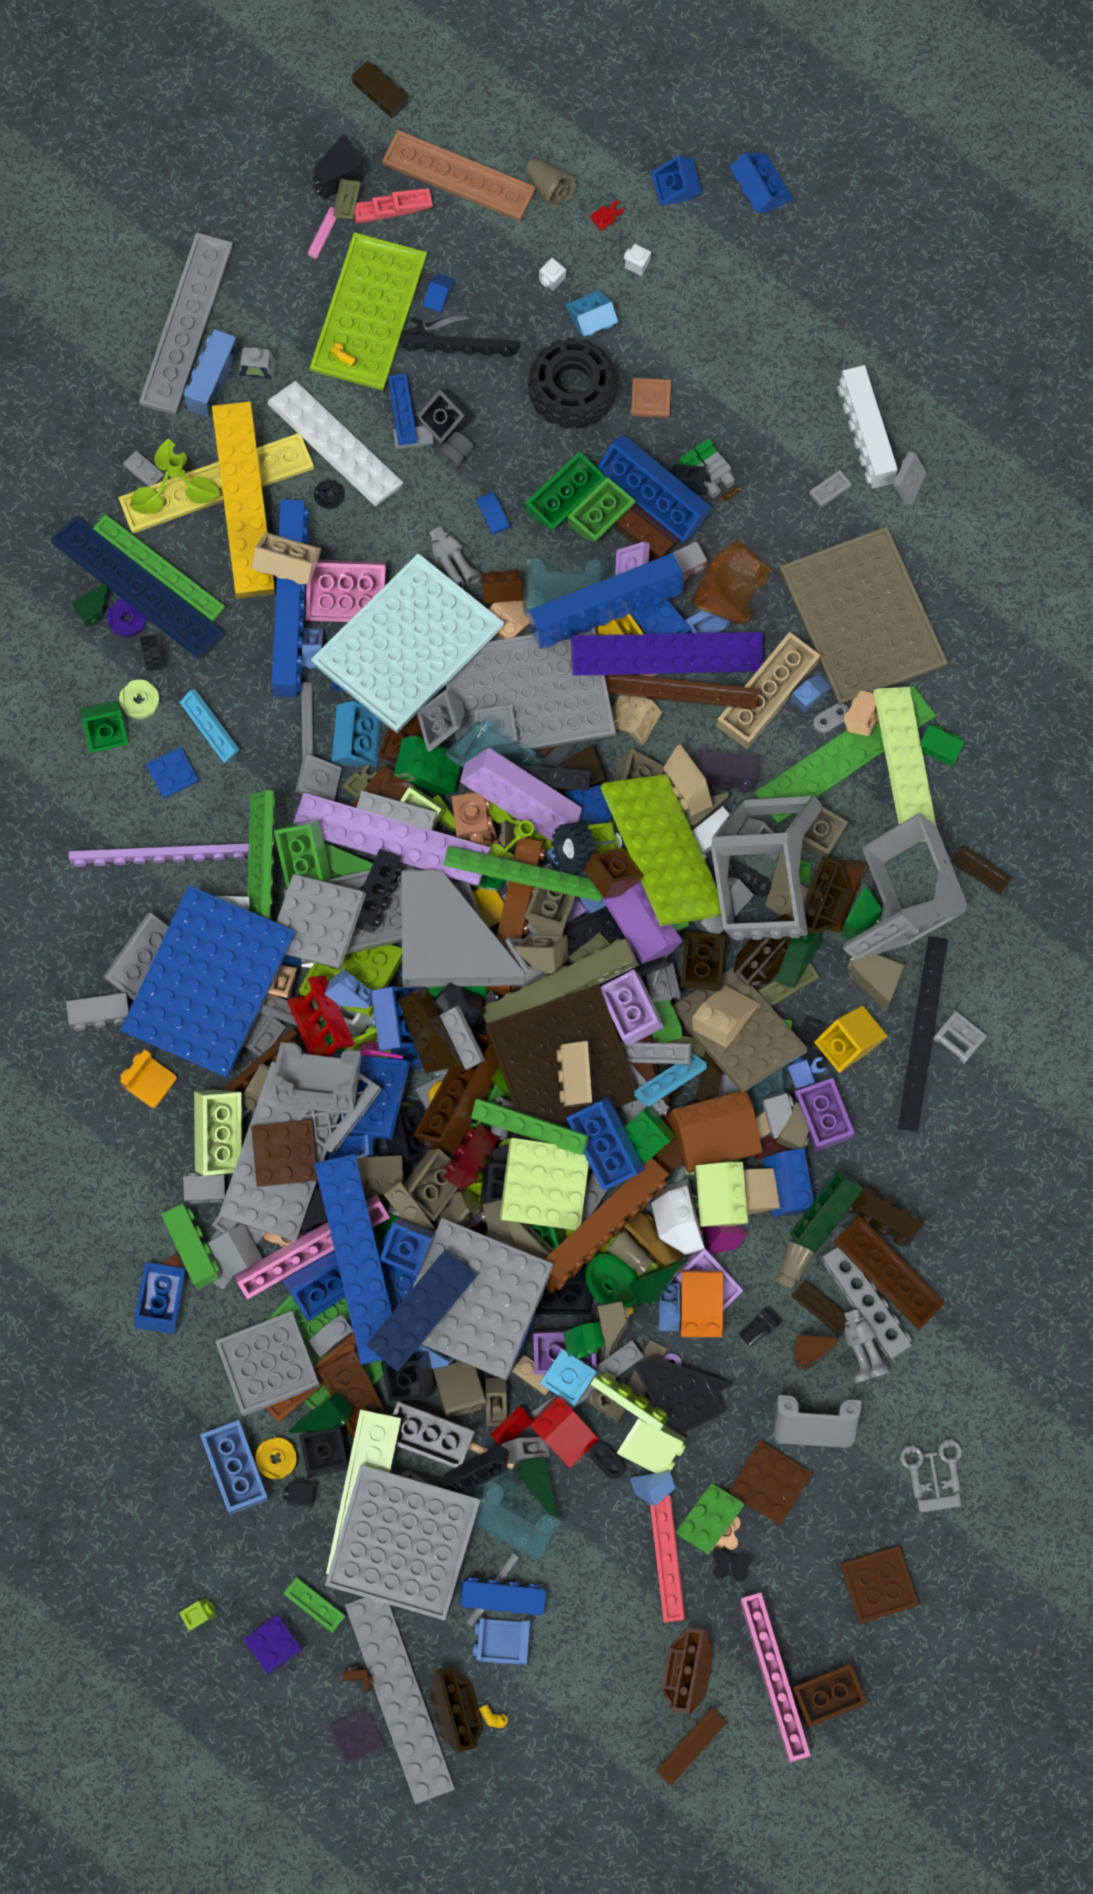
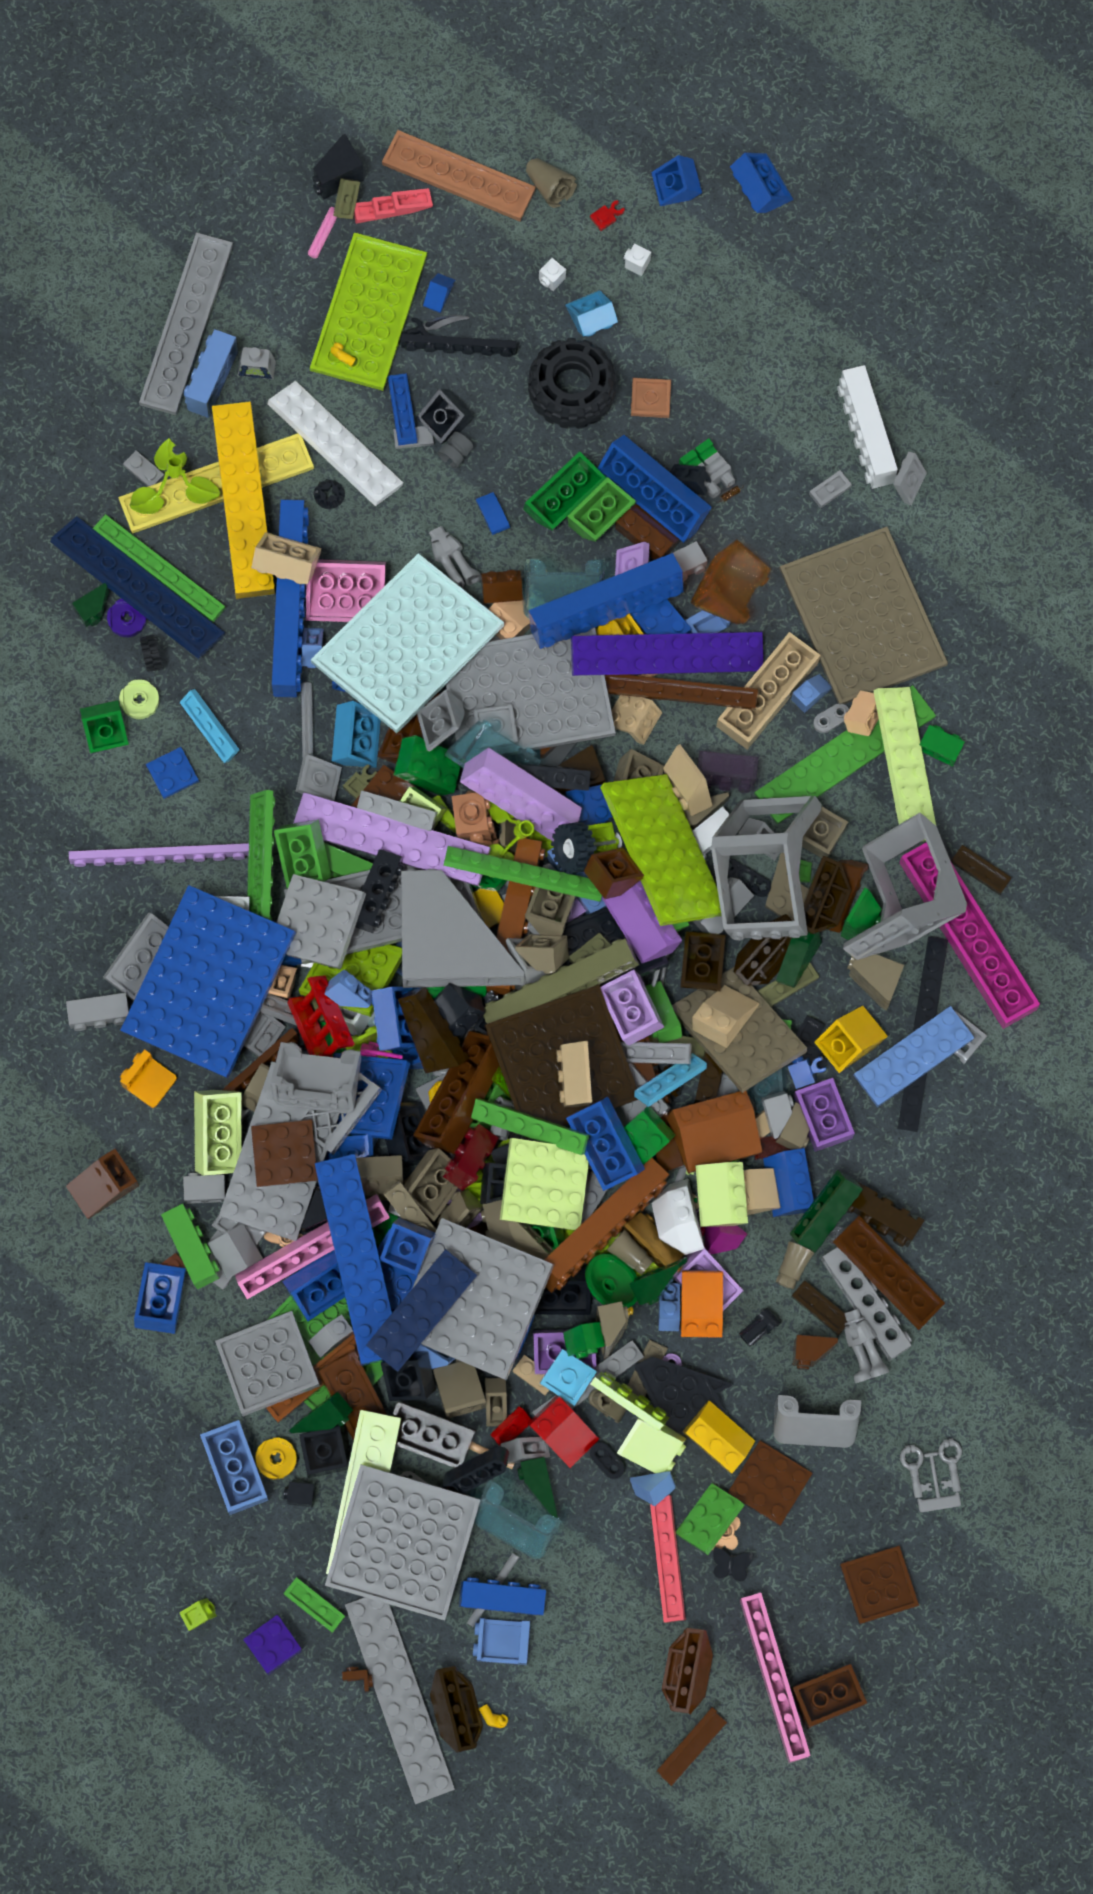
clear purple plate [328,1709,384,1766] -> none
dark brown brick [352,61,408,119] -> none
light grey plate [440,1006,485,1070] -> none
light grey plate [645,963,680,1002] -> none
none -> reddish brown slope [66,1149,139,1219]
none -> yellow slope [682,1400,755,1473]
none -> medium blue plate [853,1006,974,1107]
none -> dark pink brick [899,842,1040,1029]

